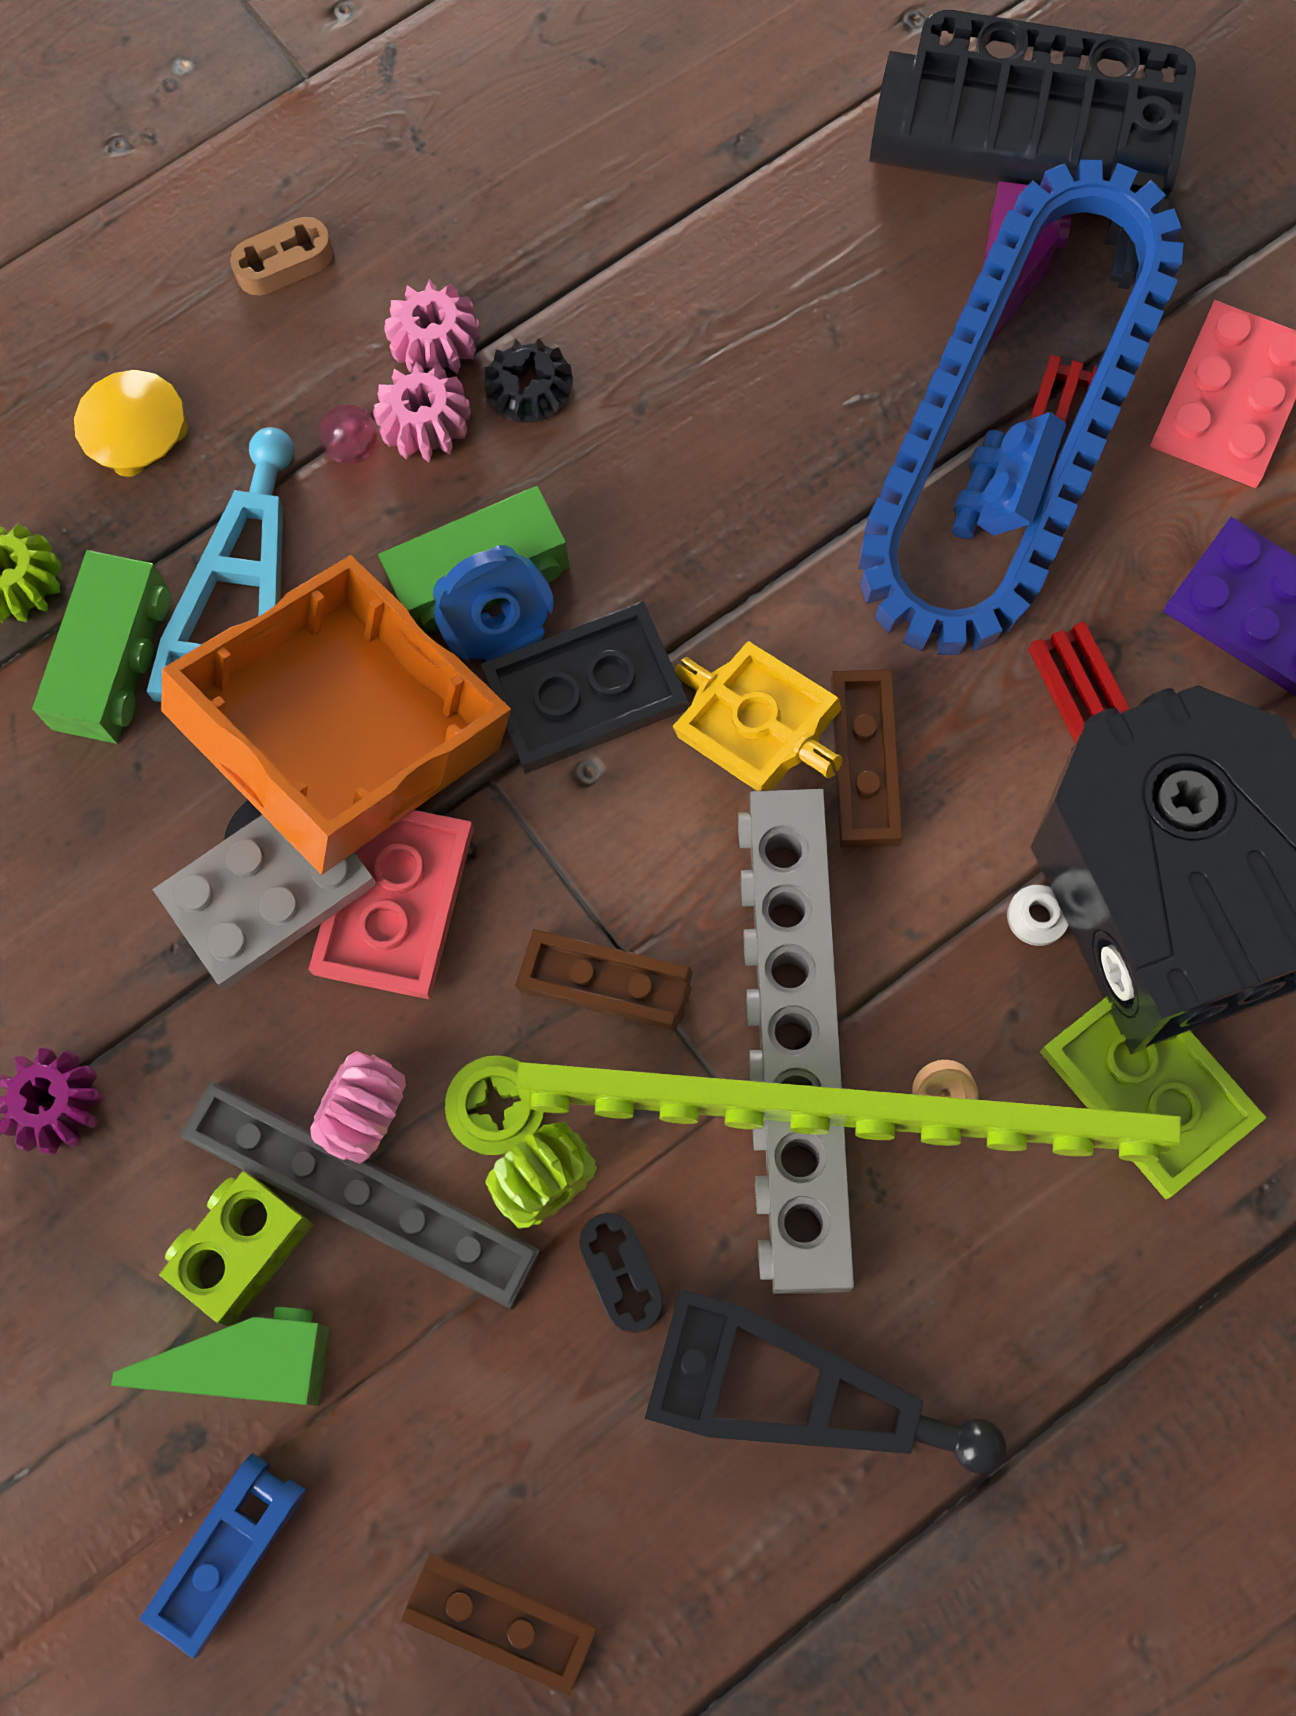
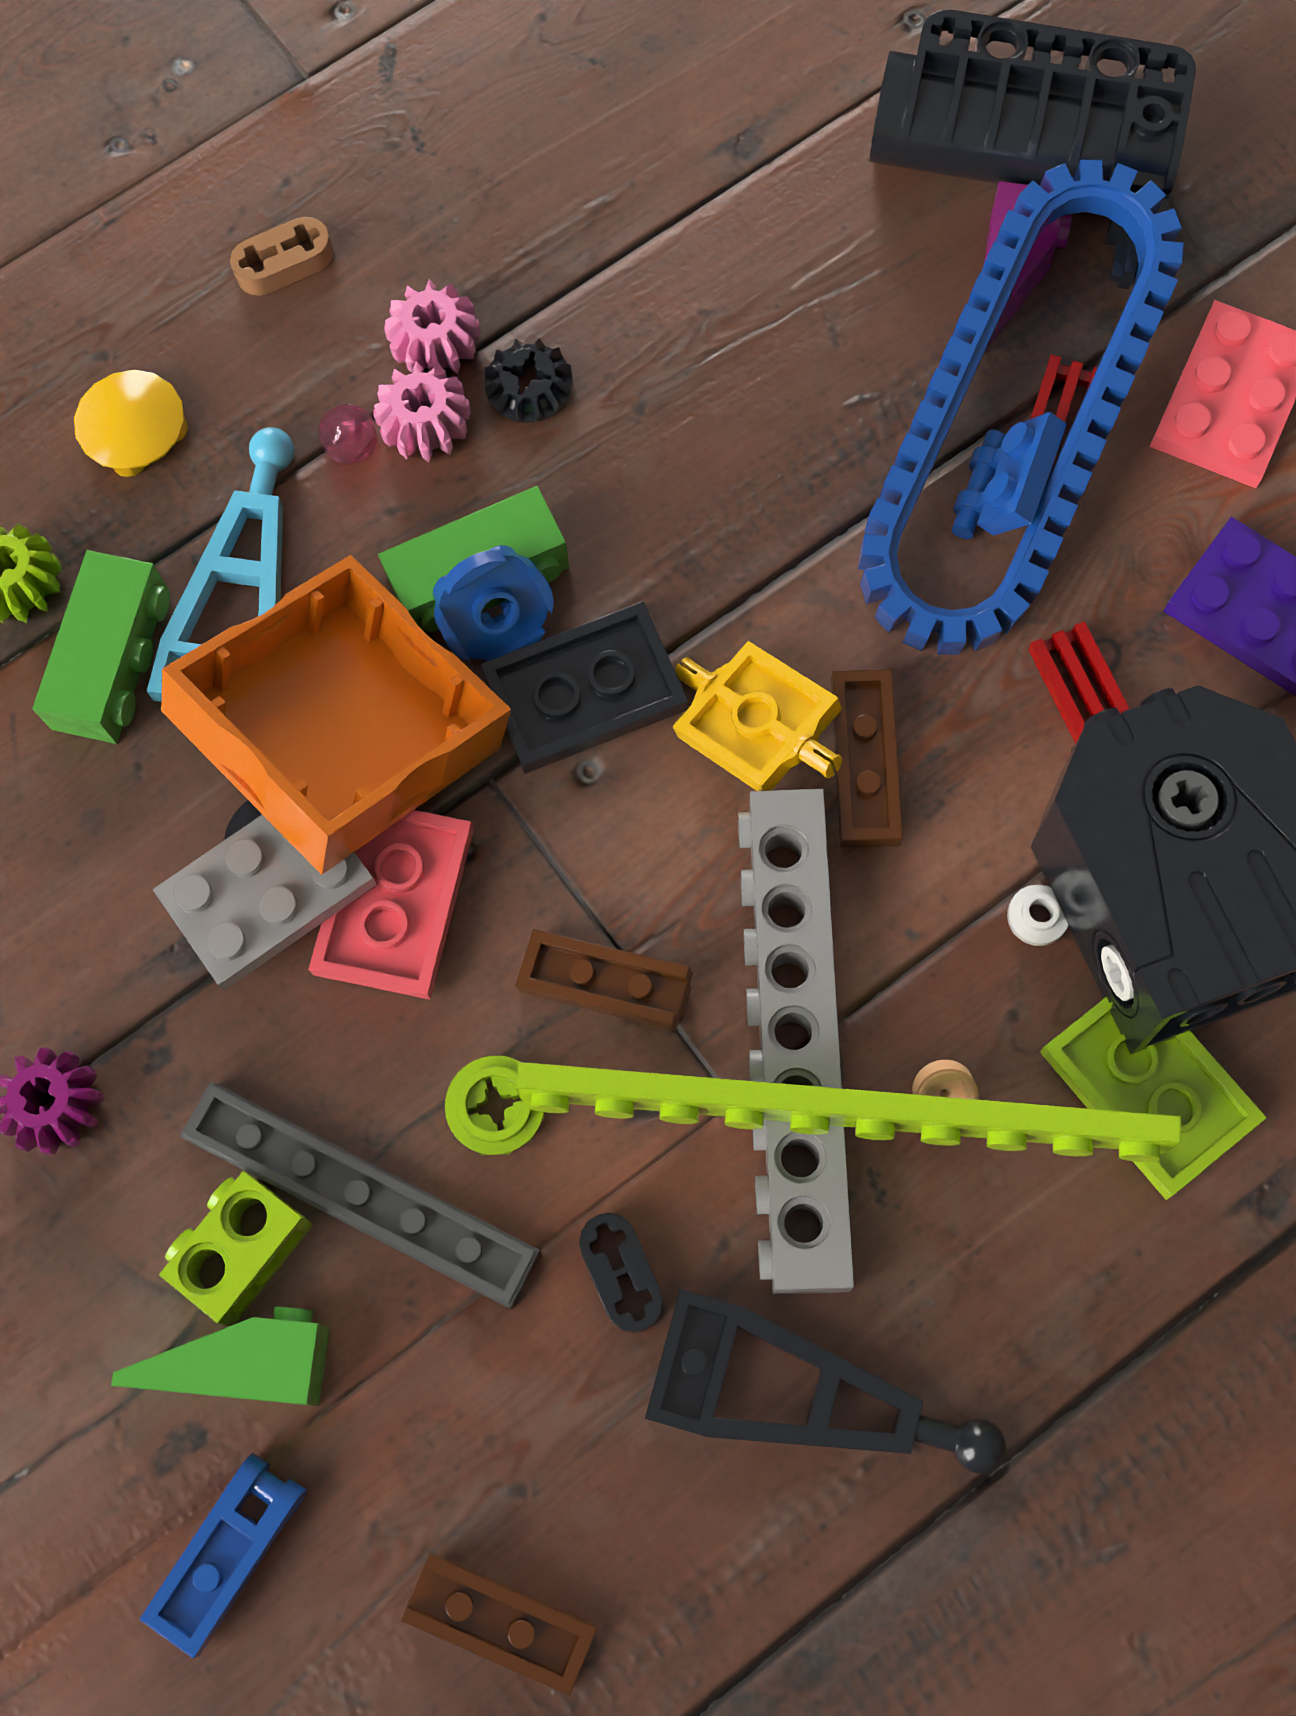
bright pink gear [310,1051,406,1164] -> none
lime gear [485,1122,597,1228] -> none

